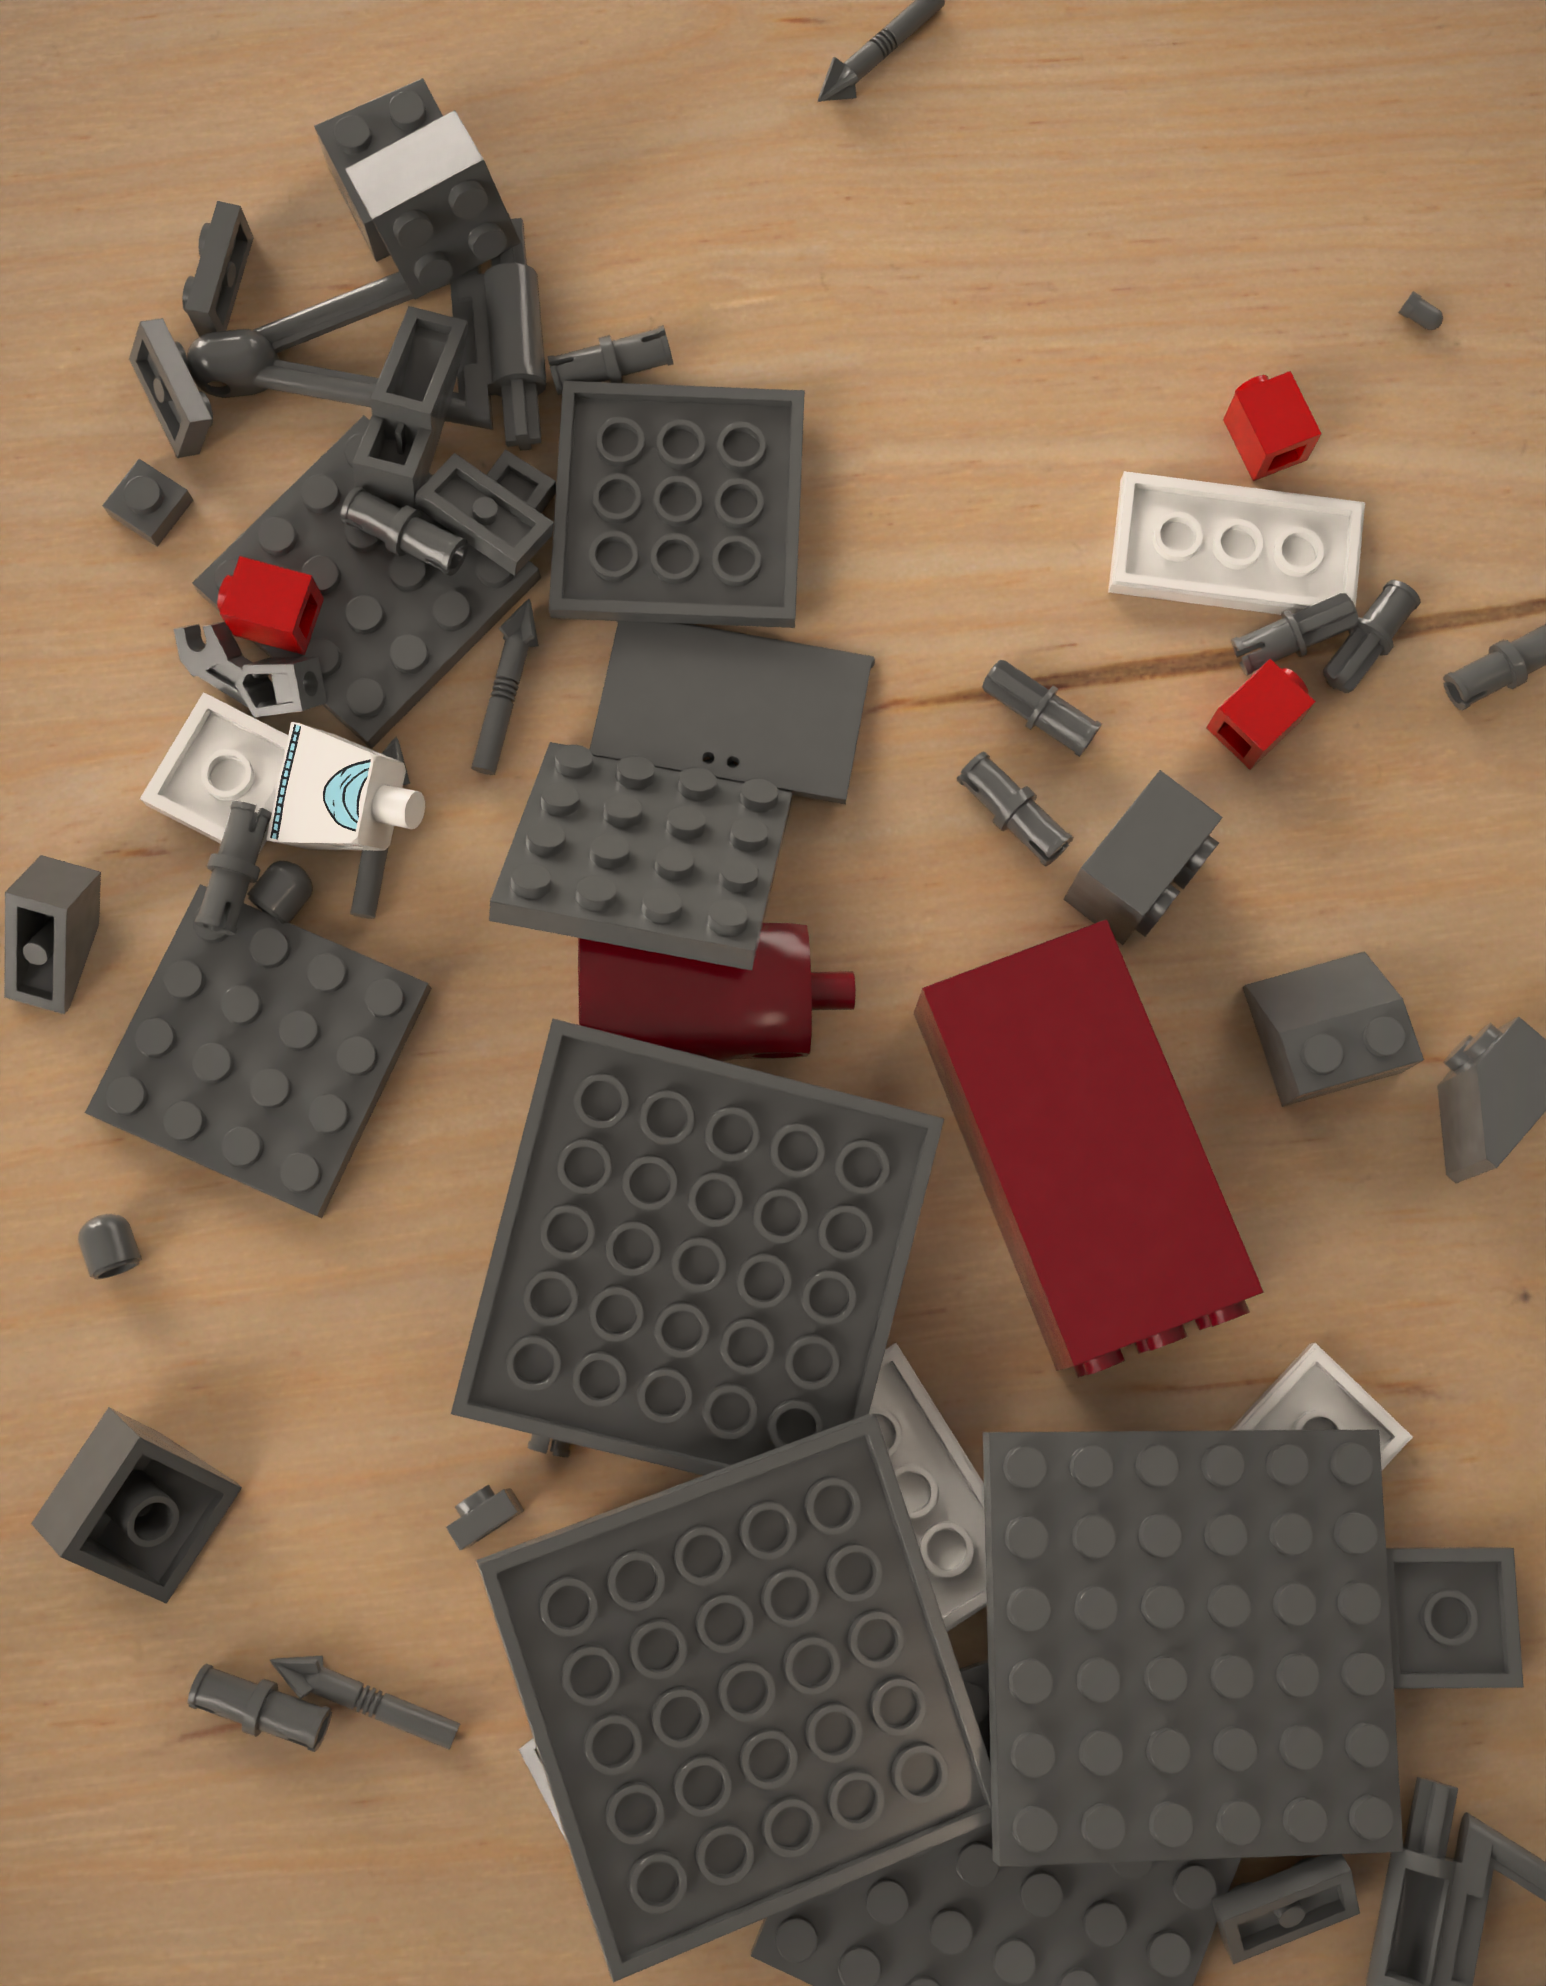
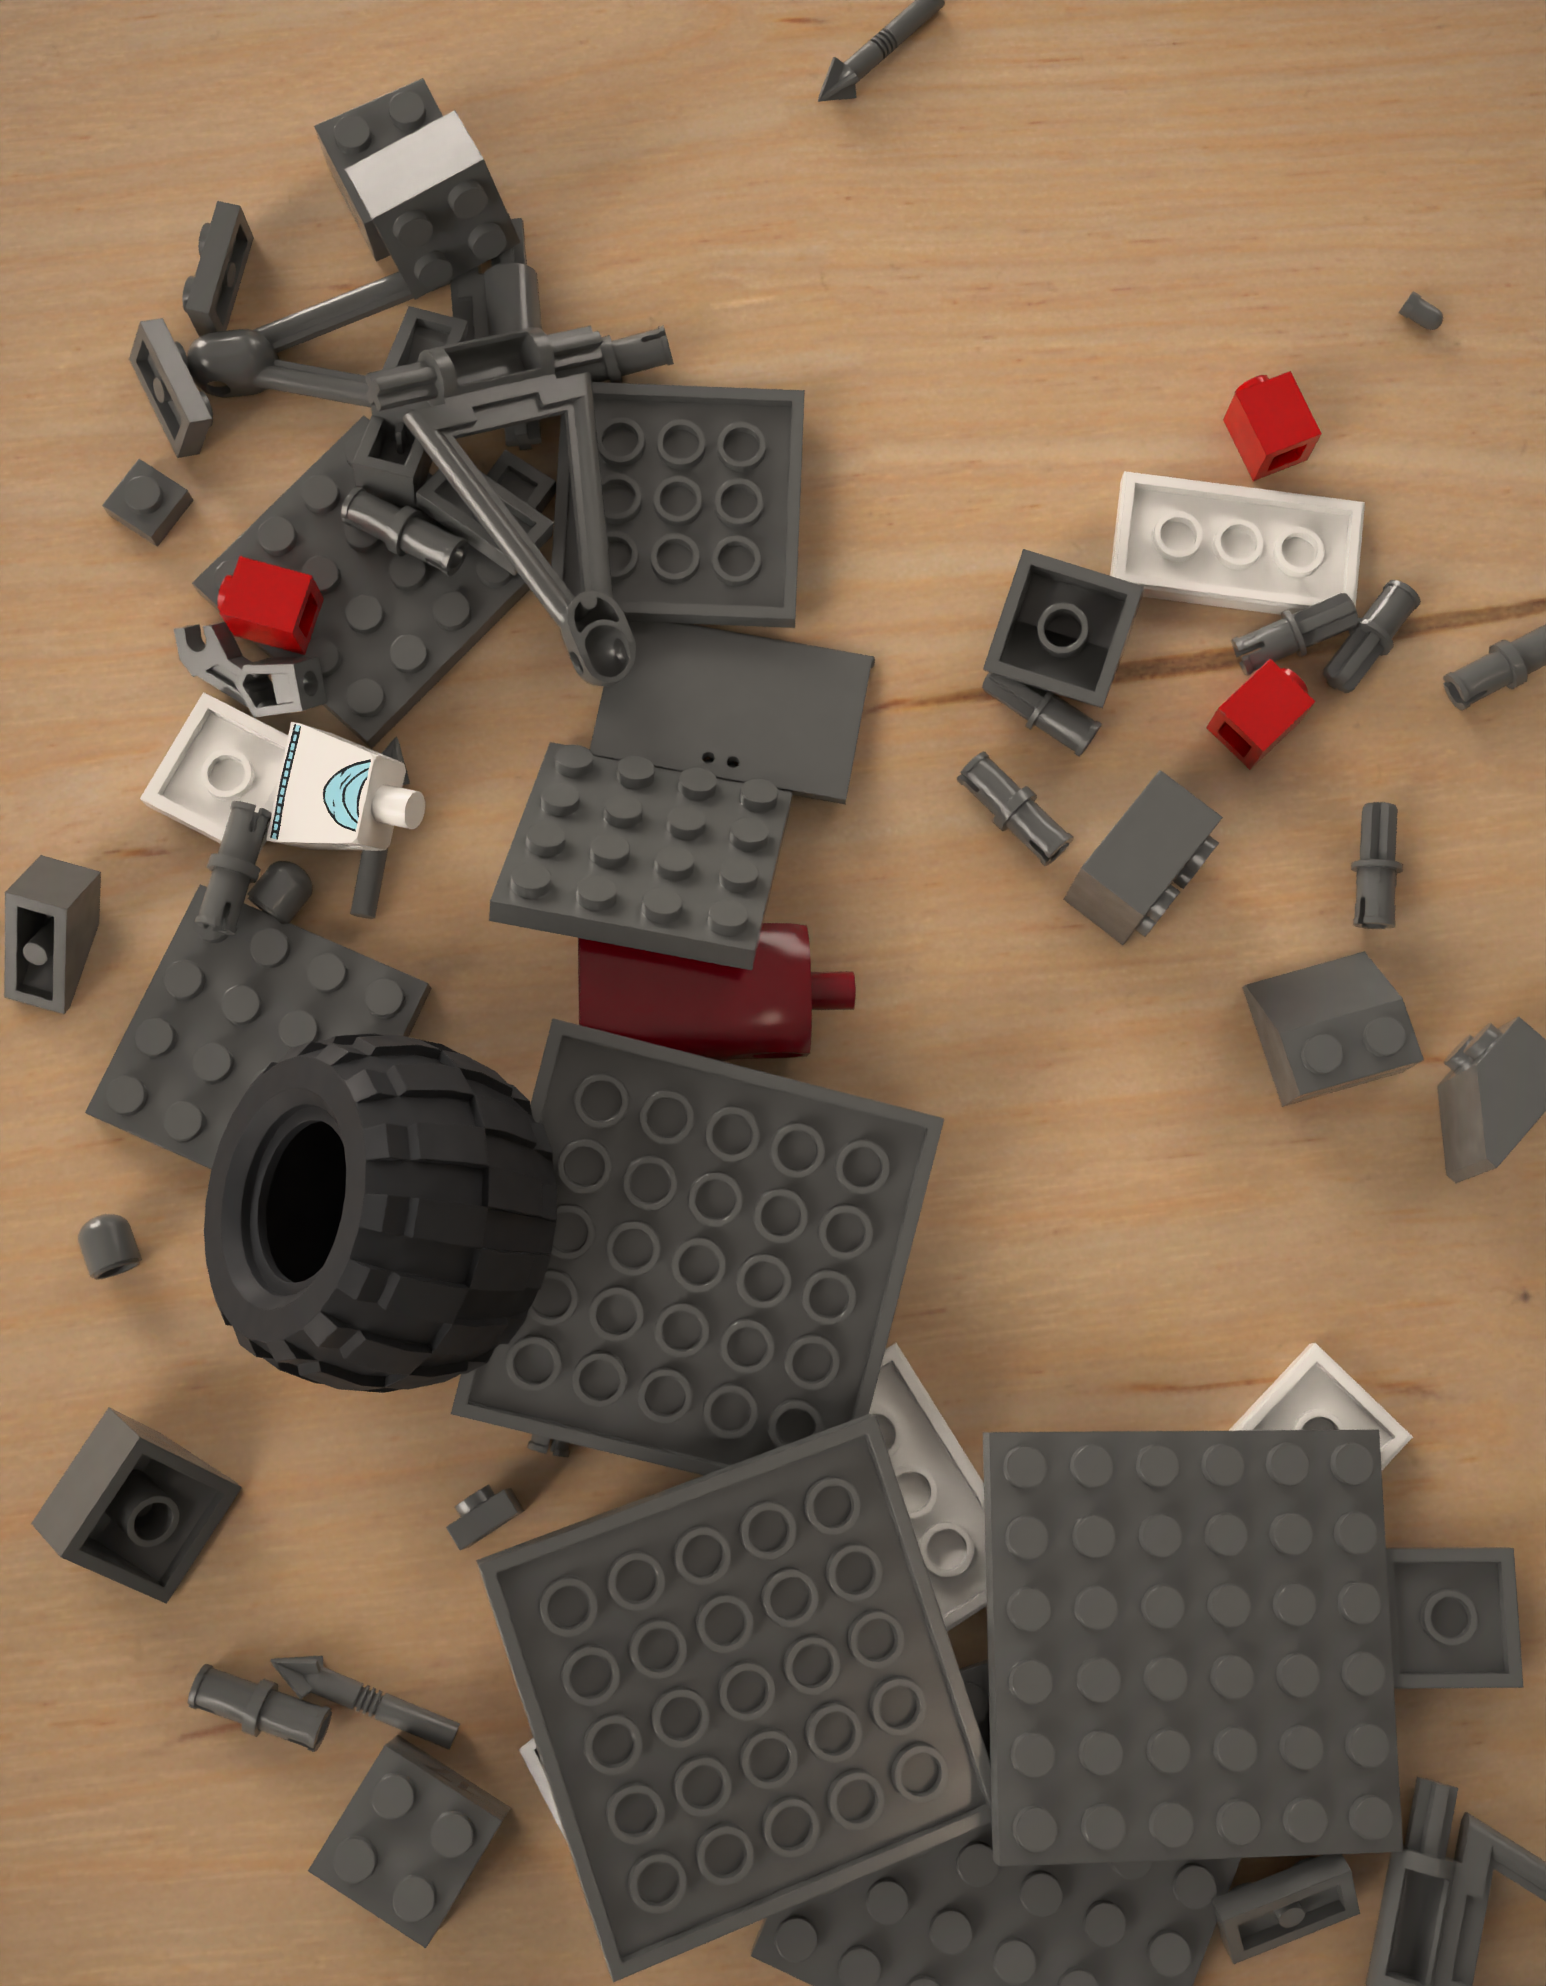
dark grey piece [471,599,539,775] -> none
dark red container [914,919,1264,1378] -> none
none -> black tyre [204,1033,557,1393]
none -> dark grey brick [308,1735,511,1948]
none -> dark grey piece [365,326,636,686]
none -> dark grey slope [983,549,1144,709]
none -> dark grey axle [1351,802,1403,929]

